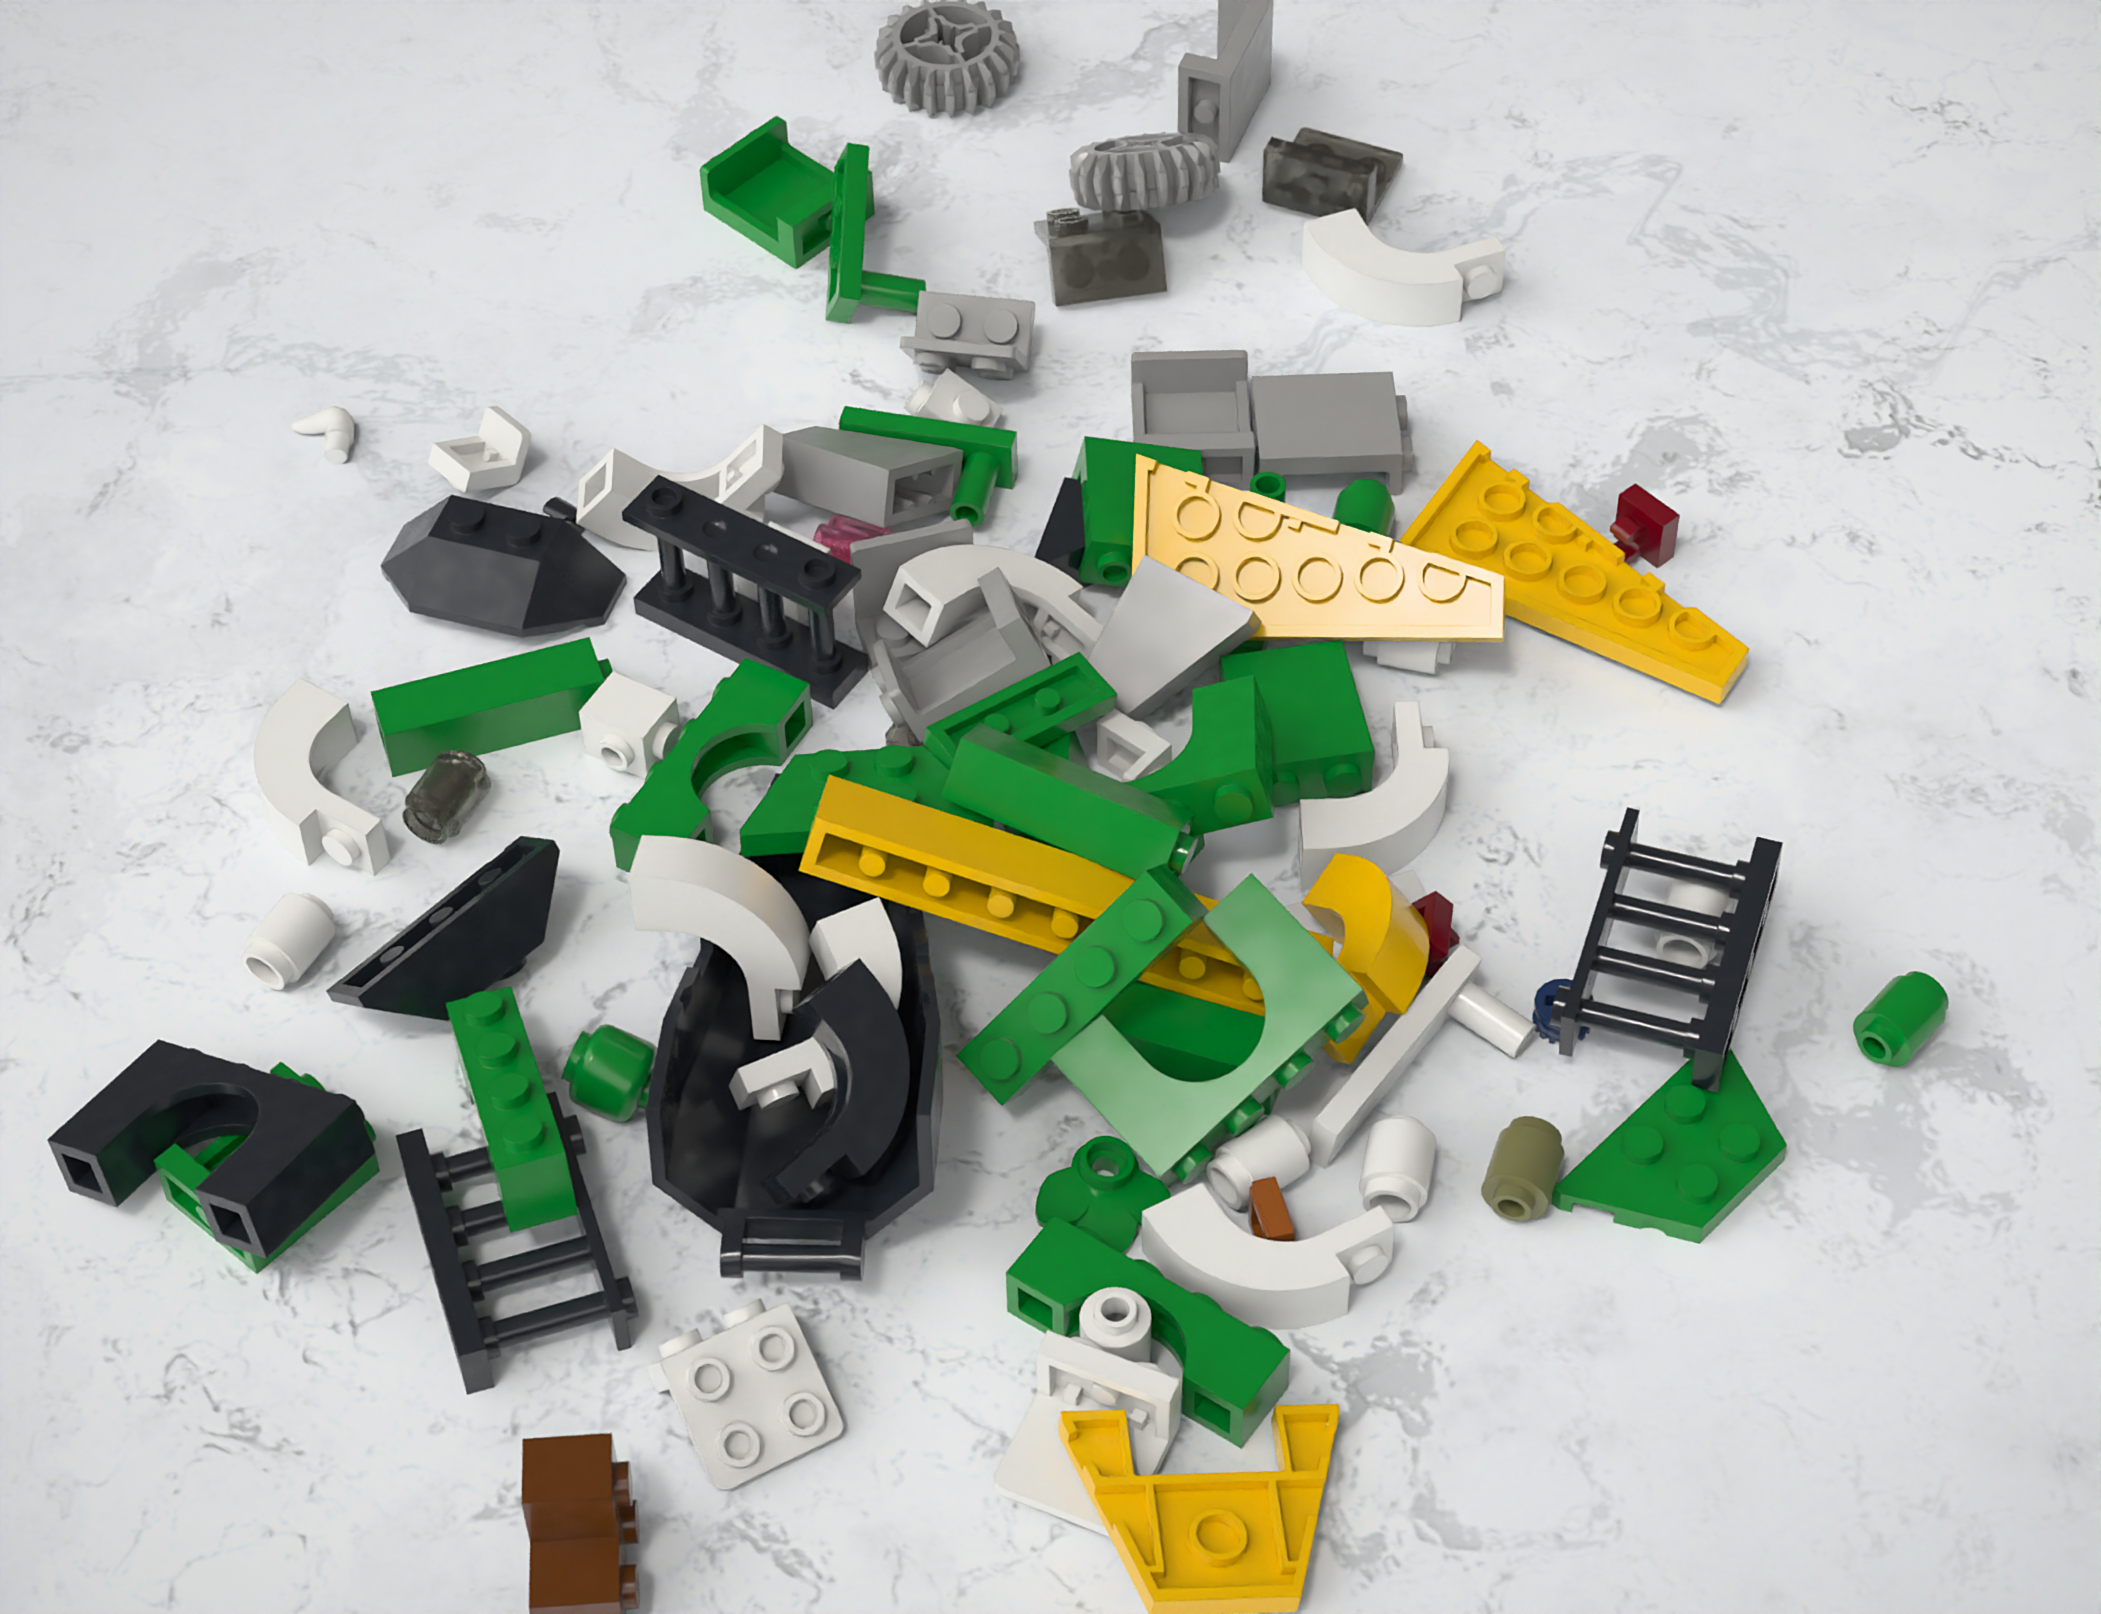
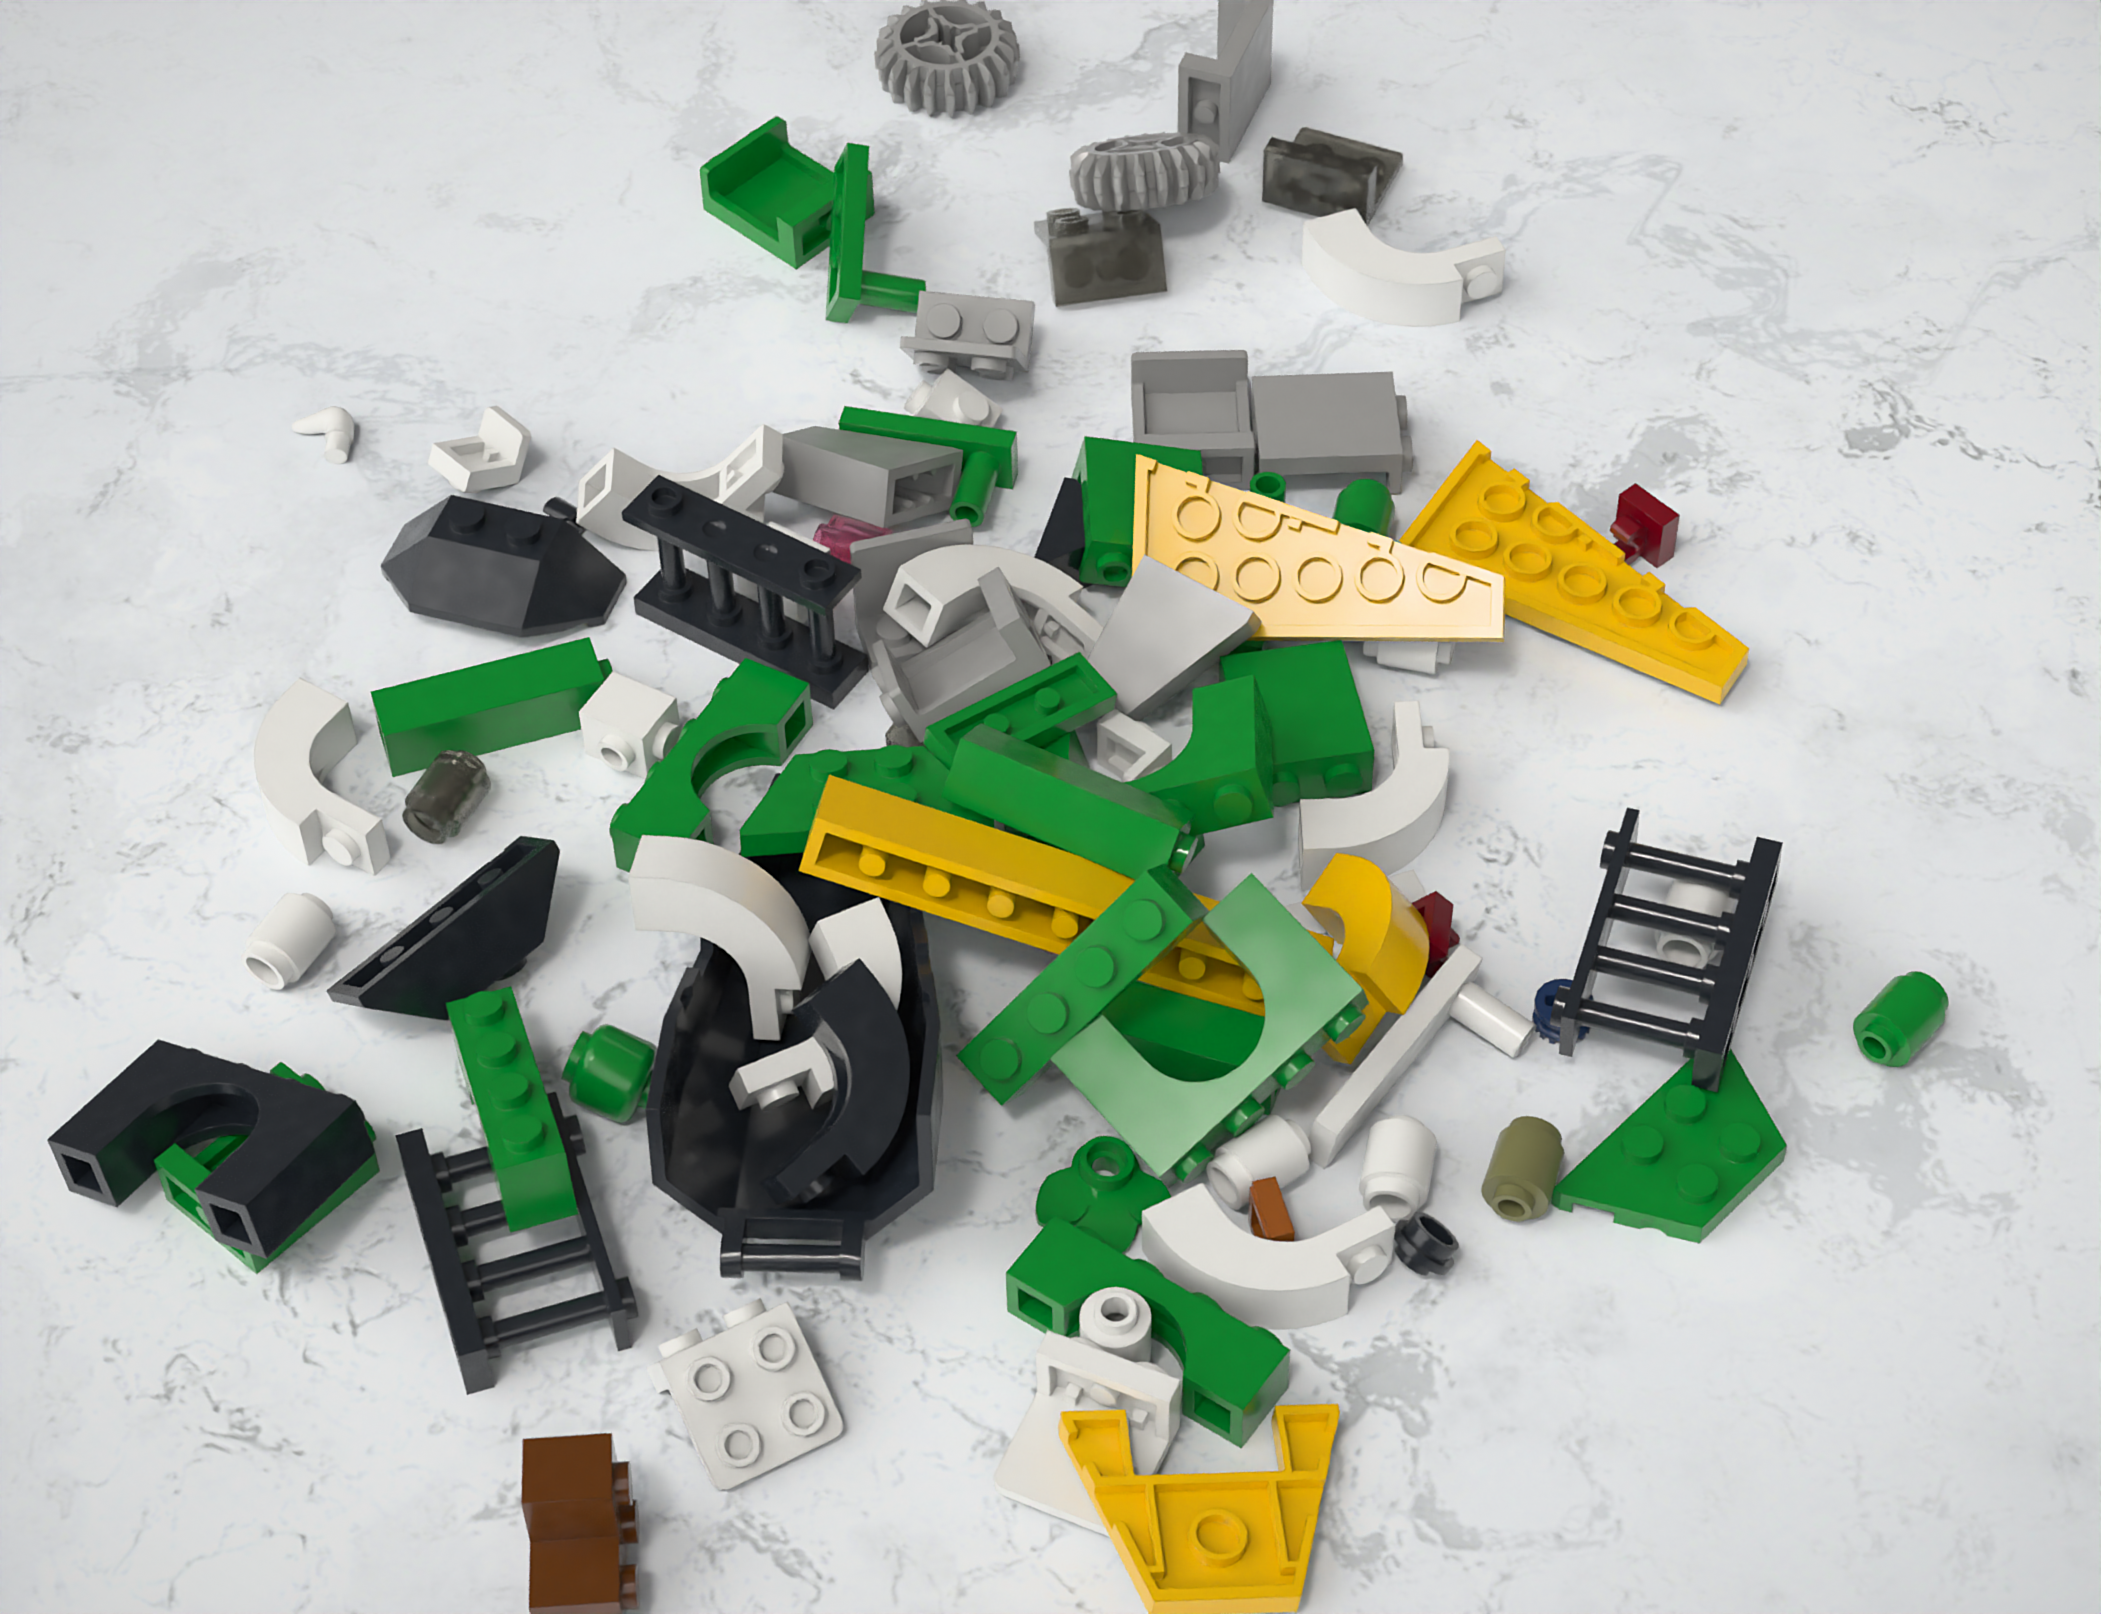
none -> black plate [1394,1211,1459,1276]

